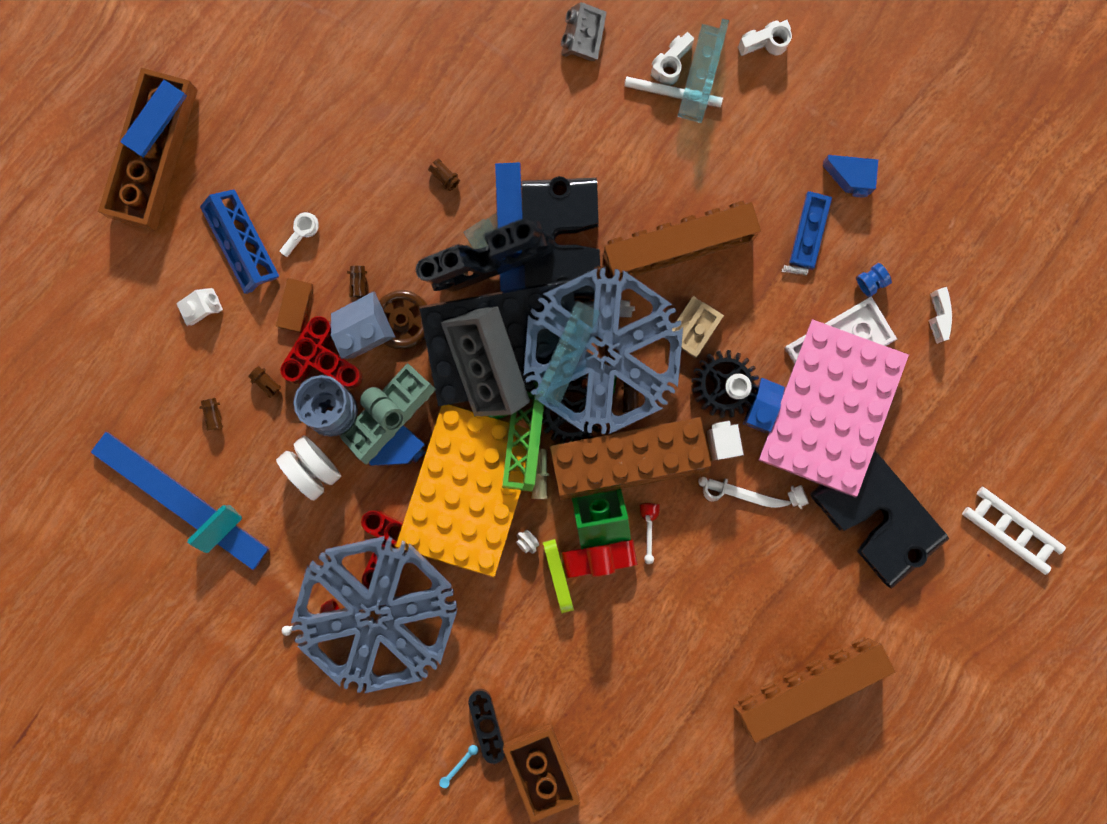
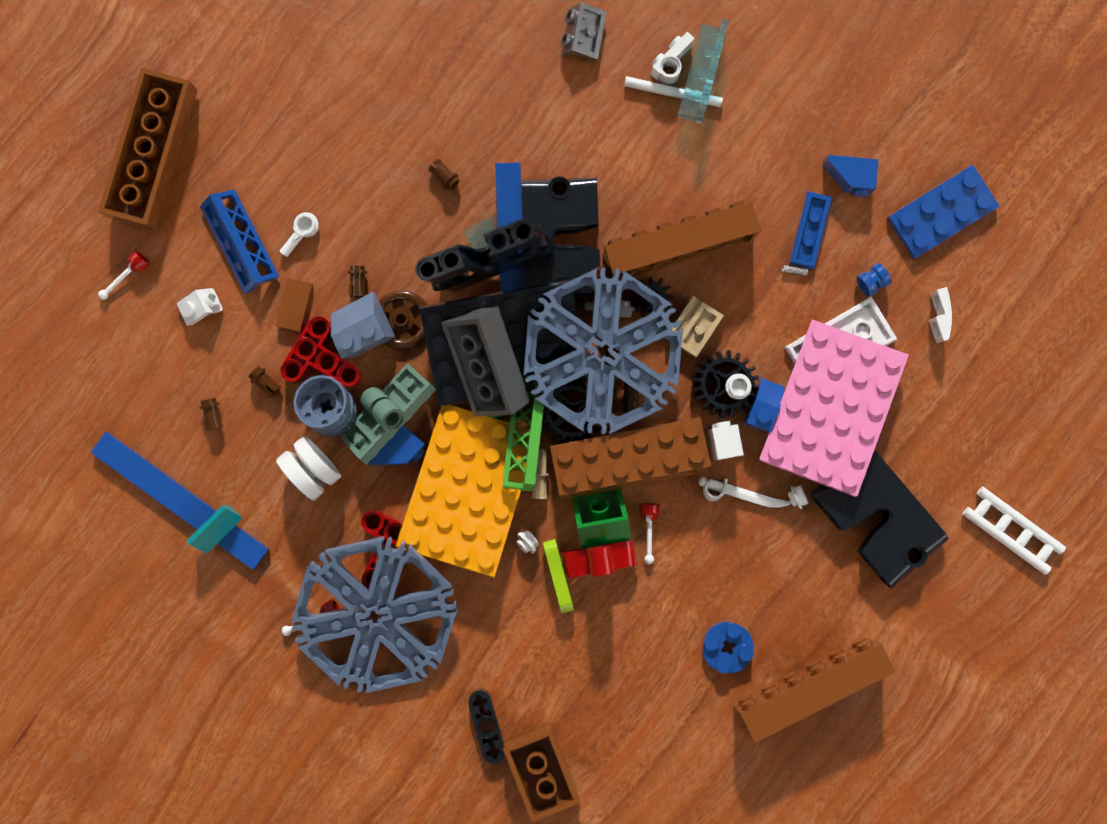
blue tile [120,80,187,158] -> none
medium azure hinge [439,745,478,788] -> none
clear light blue fence [535,301,601,407] -> none
white plate [738,20,792,56] -> none
none -> hinge [98,250,150,300]
none -> black gear [631,277,674,318]
none -> blue plate [702,621,754,673]
none -> blue plate [887,165,1000,260]

